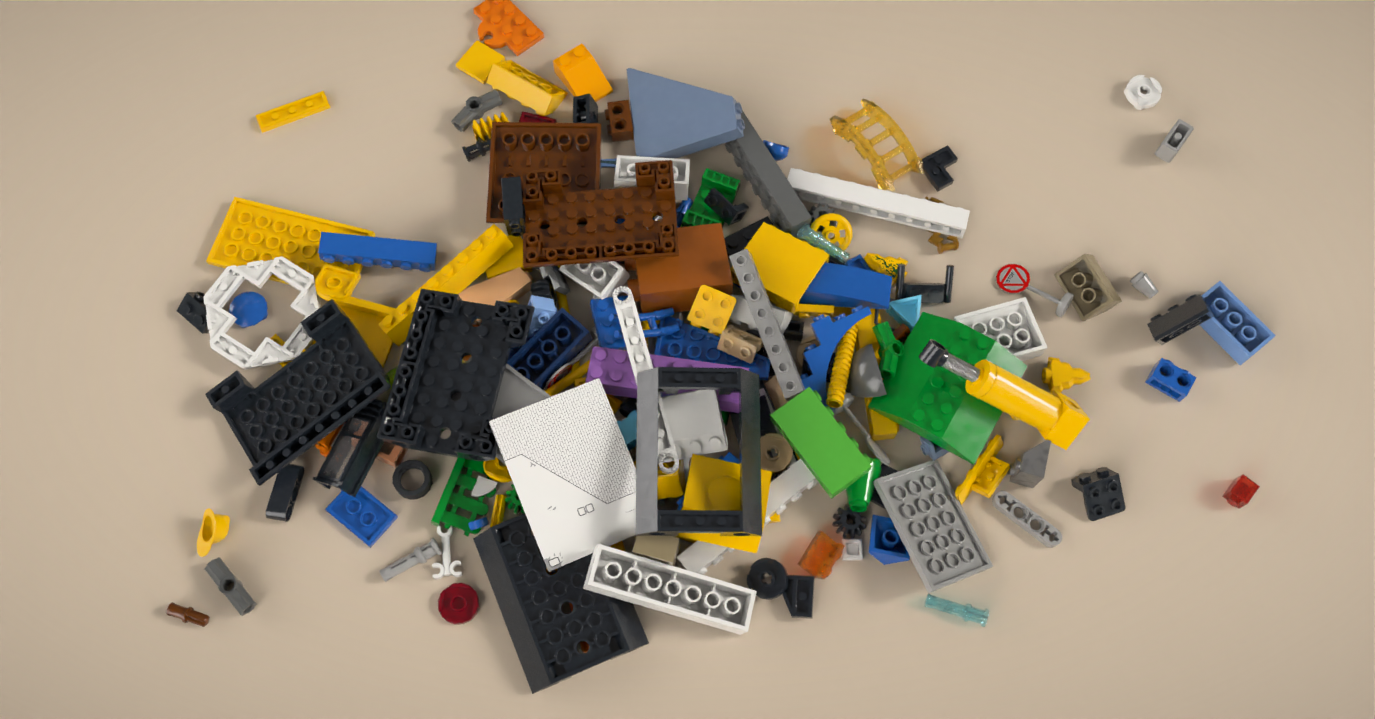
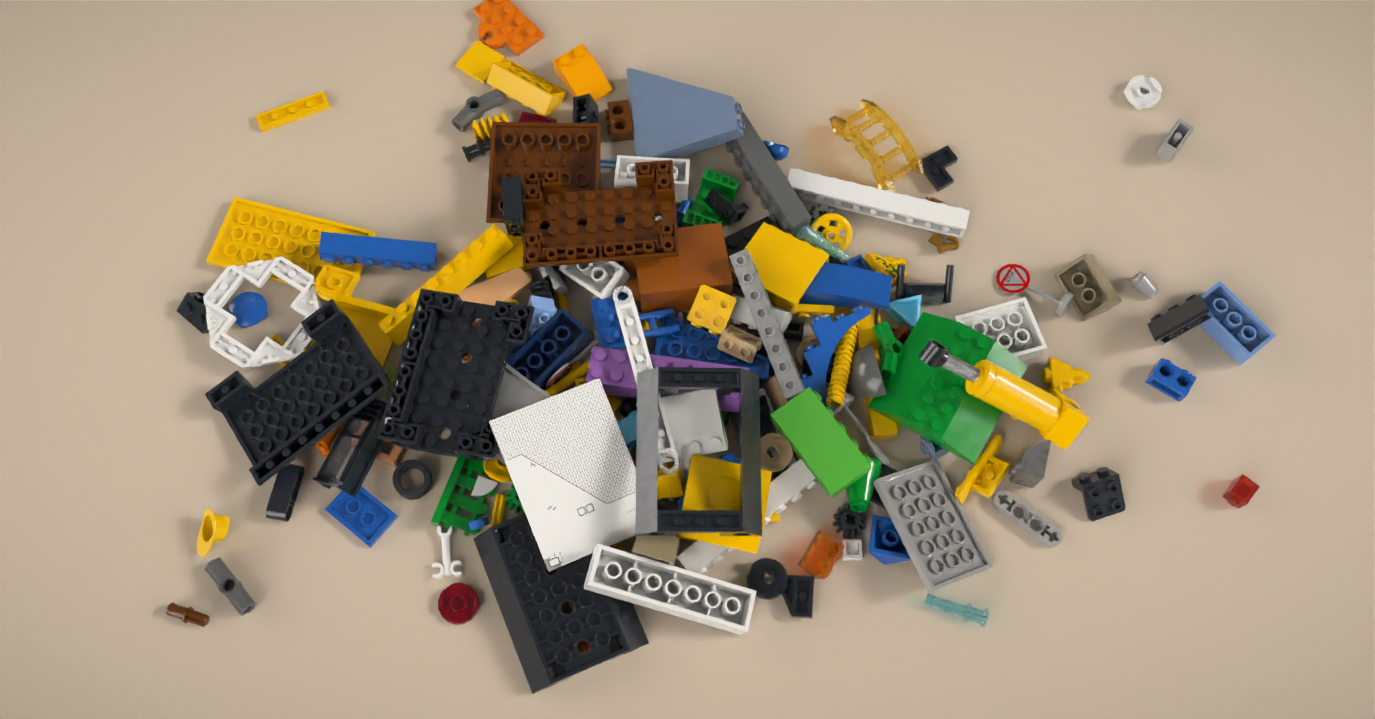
light grey pin [380,538,442,582] -> none

